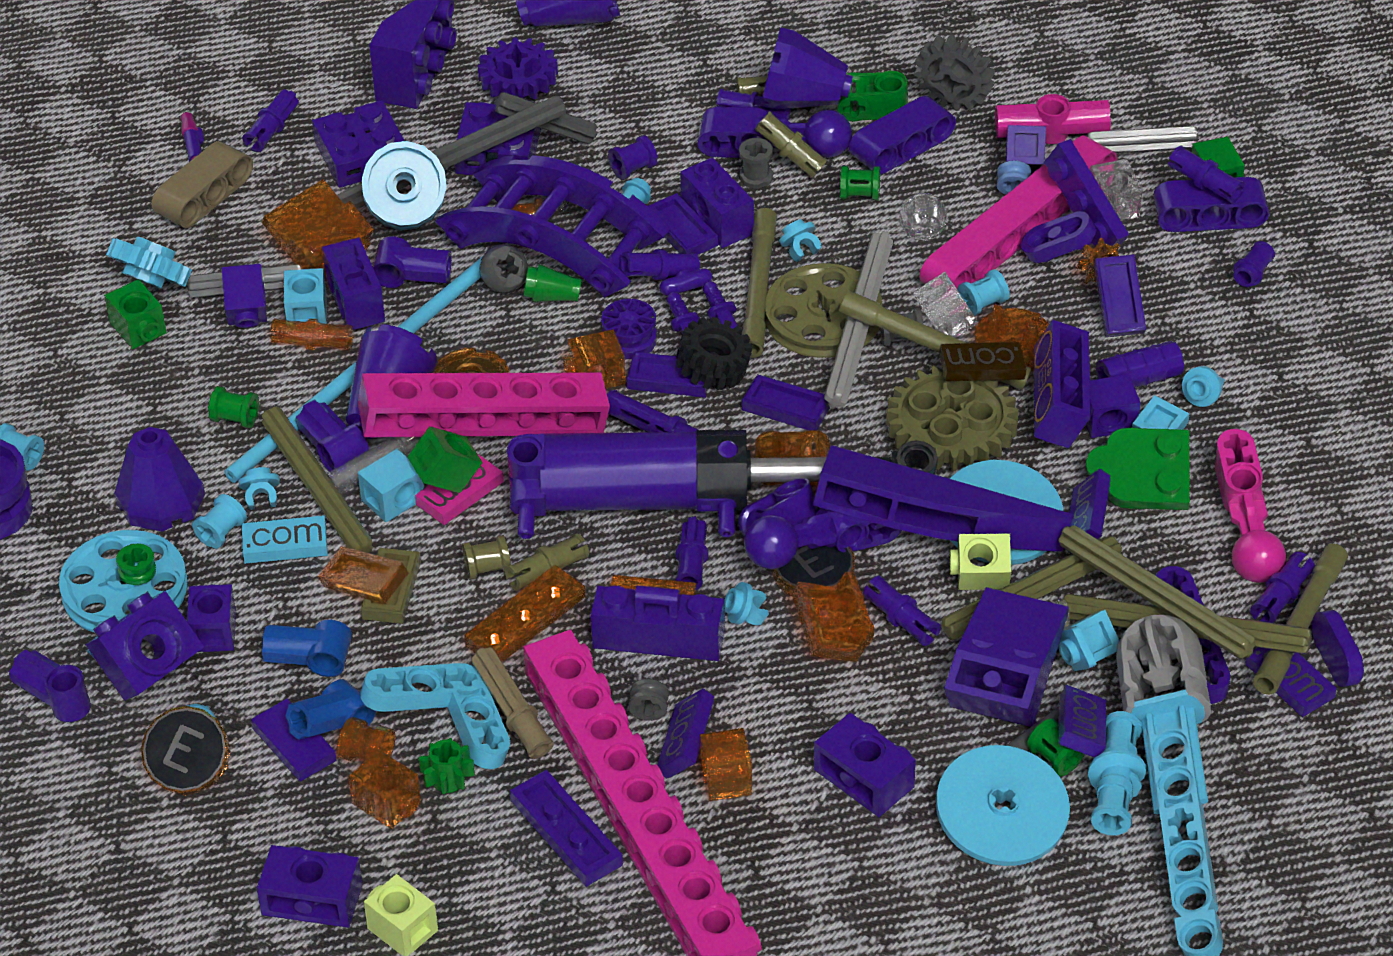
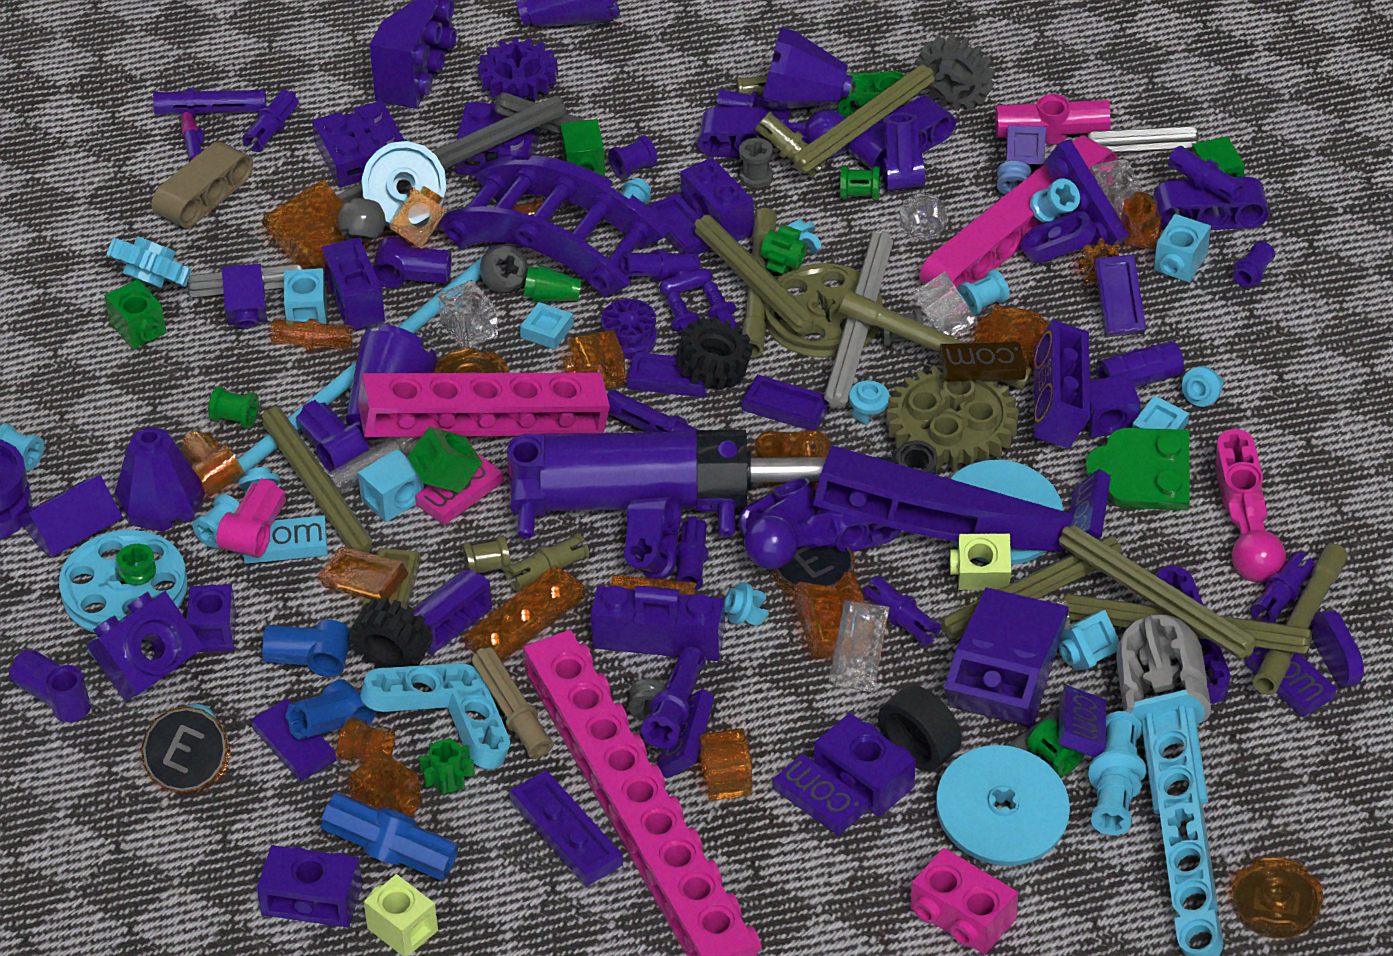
none -> dark purple brick [18,474,123,557]
none -> dark purple pin [153,87,267,117]
none -> clear orange piece [180,430,245,497]
none -> dark pink piece [216,478,286,558]
none -> blue piece [321,792,460,881]
none -> dark grey piece [337,198,386,242]
none -> black tyre [349,597,433,669]
none -> clear orange brick [387,186,447,249]
none -> dark purple brick [412,569,492,656]
none -> clear brick [438,279,498,350]
none -> medium azure tile [520,302,574,350]
none -> green brick [560,119,605,177]
none -> dark purple piece [624,496,681,581]
none -> dark purple pin [641,647,706,749]
none -> olive axle [694,215,814,334]
none -> green gear [760,225,808,274]
none -> dark purple tile [773,754,868,836]
none -> olive axle [792,64,935,174]
none -> clear plate [828,600,890,692]
none -> medium azure plate [849,380,890,425]
none -> black tyre [878,685,962,771]
none -> dark purple piece [882,112,925,191]
none -> dark pink brick [911,848,1018,955]
none -> medium azure bush [1030,178,1080,223]
none -> clear orange piece [1121,192,1162,250]
none -> medium azure brick [1154,214,1211,282]
none -> clear orange tile [1231,857,1324,939]

